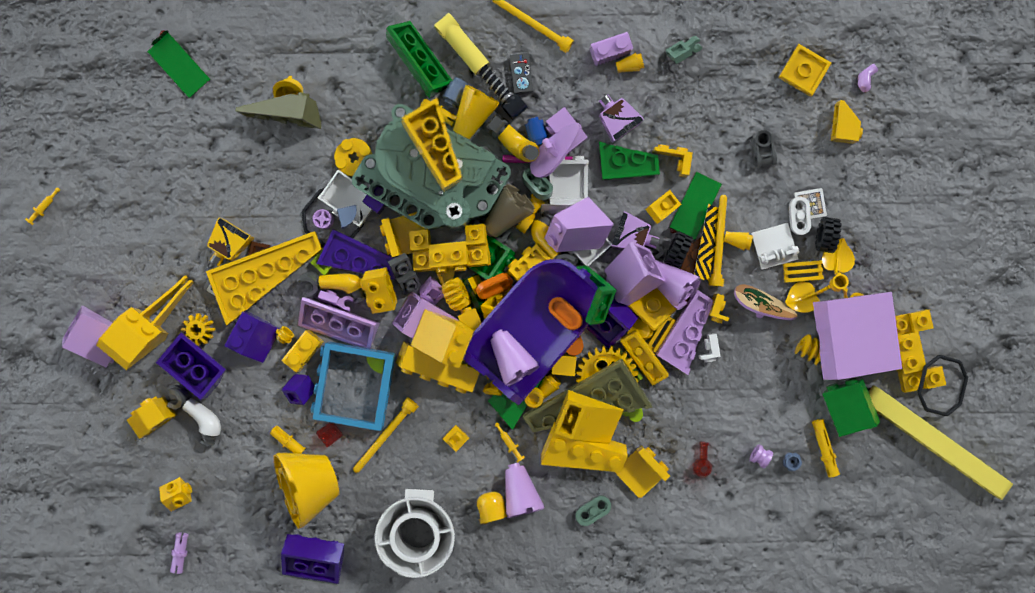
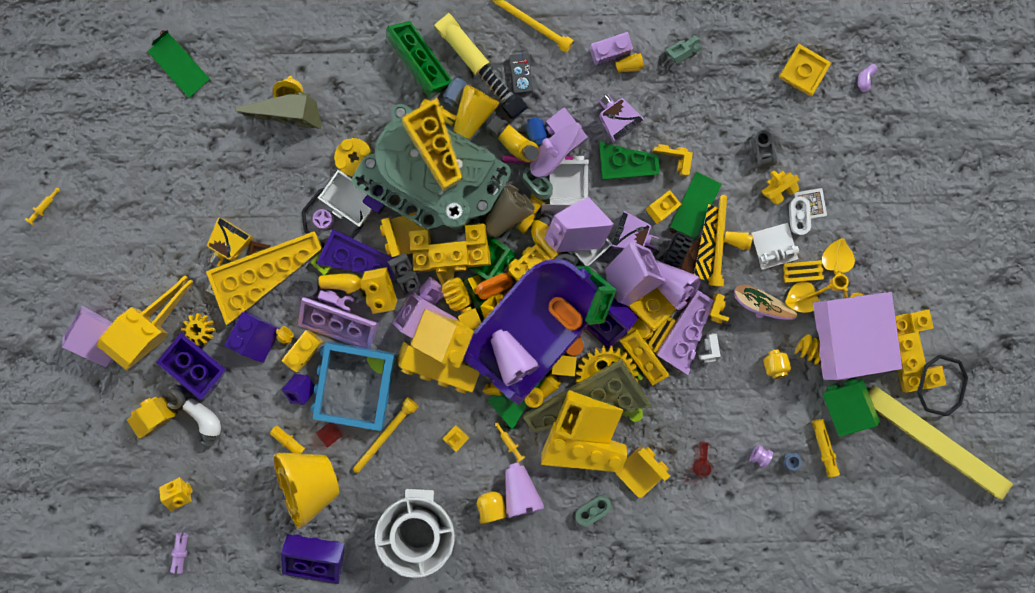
sand blue tile [337,205,357,229] -> none
black tyre [815,217,842,253] -> none
yellow slope [831,100,863,144] -> none
none -> yellow hips [761,170,800,205]
none -> yellow head [763,350,791,379]

